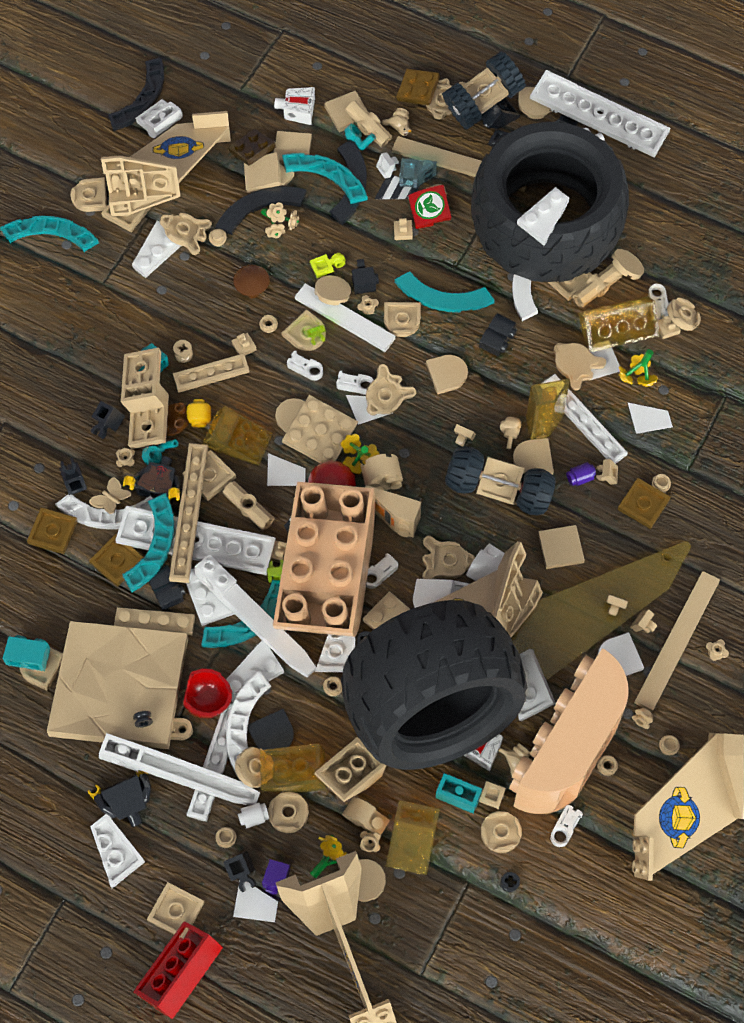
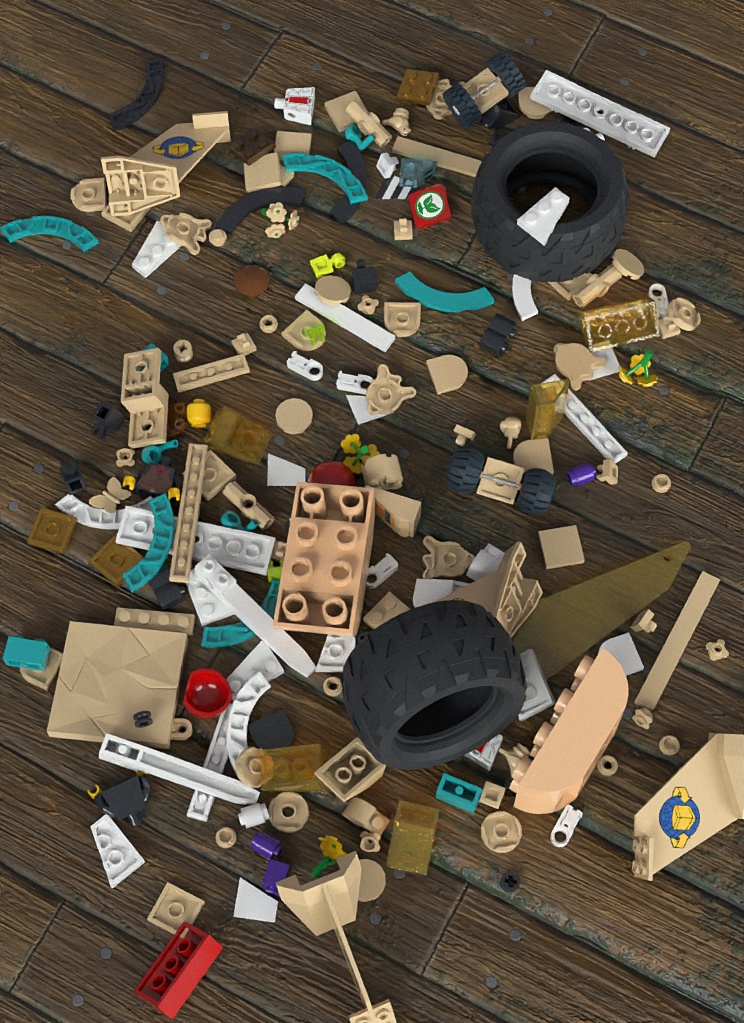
white brick [135,99,183,138] -> none
black brick [223,851,256,892] -> none
tan plate [282,395,358,463] -> none
tan tile [606,595,628,616] -> none
pearl gold plate [618,478,671,529] -> none
white sticker [628,403,673,434] -> none
none -> teal plate [221,511,259,532]
none -> dark purple brick [250,832,283,860]

